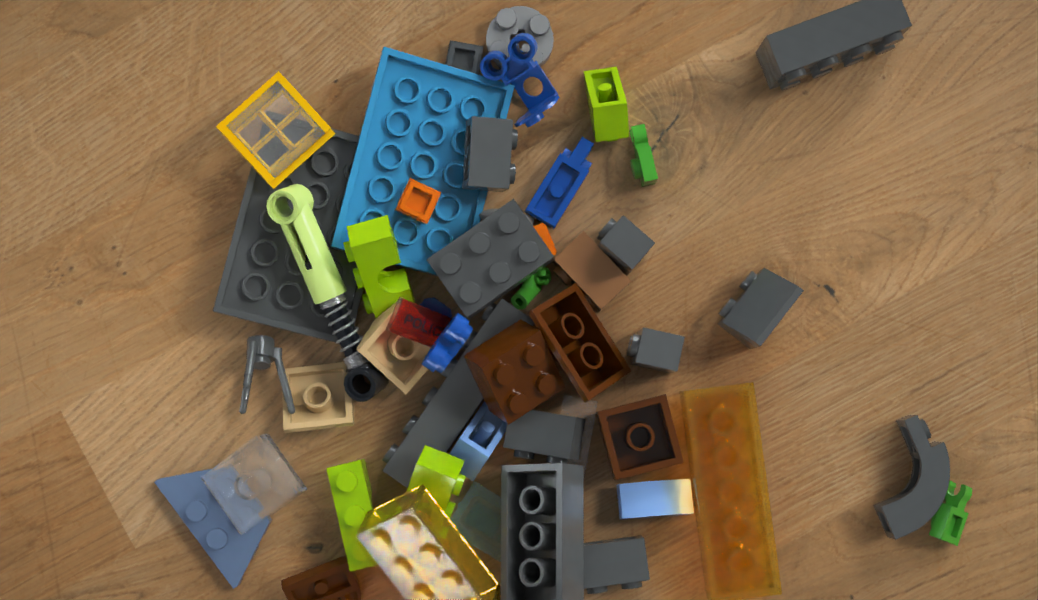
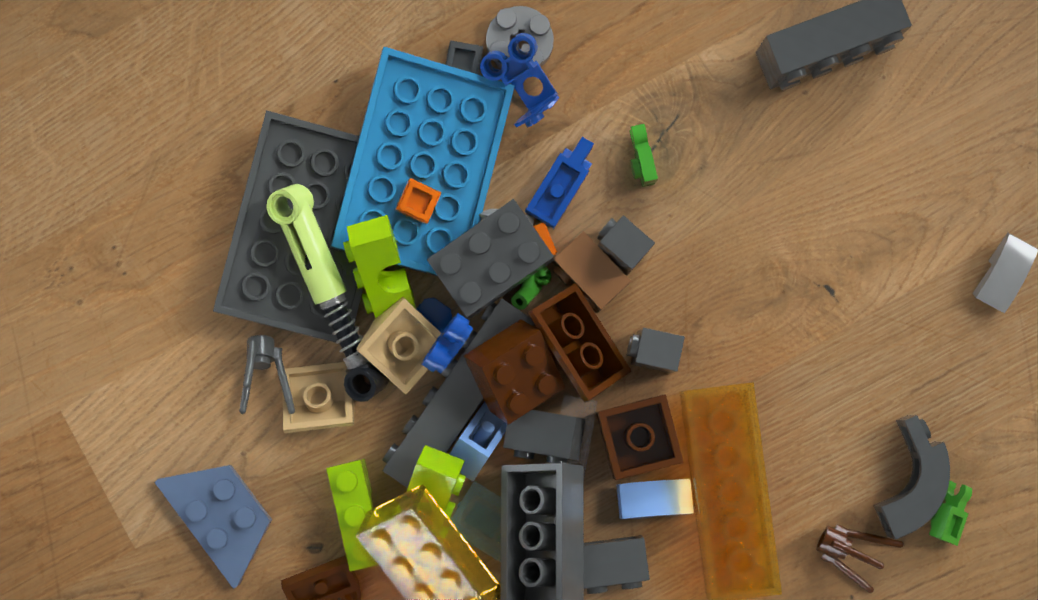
clear slope [201,433,307,535] -> none
clear piece [216,71,335,190] -> none
clear red tile [386,297,453,347] -> none
dark grey brick [462,116,518,192] -> none
lime slope [583,66,629,142] -> none
dark grey slope [718,268,804,349] -> none
none -> reddish brown plant [816,524,904,593]
none -> light grey slope [972,232,1038,313]

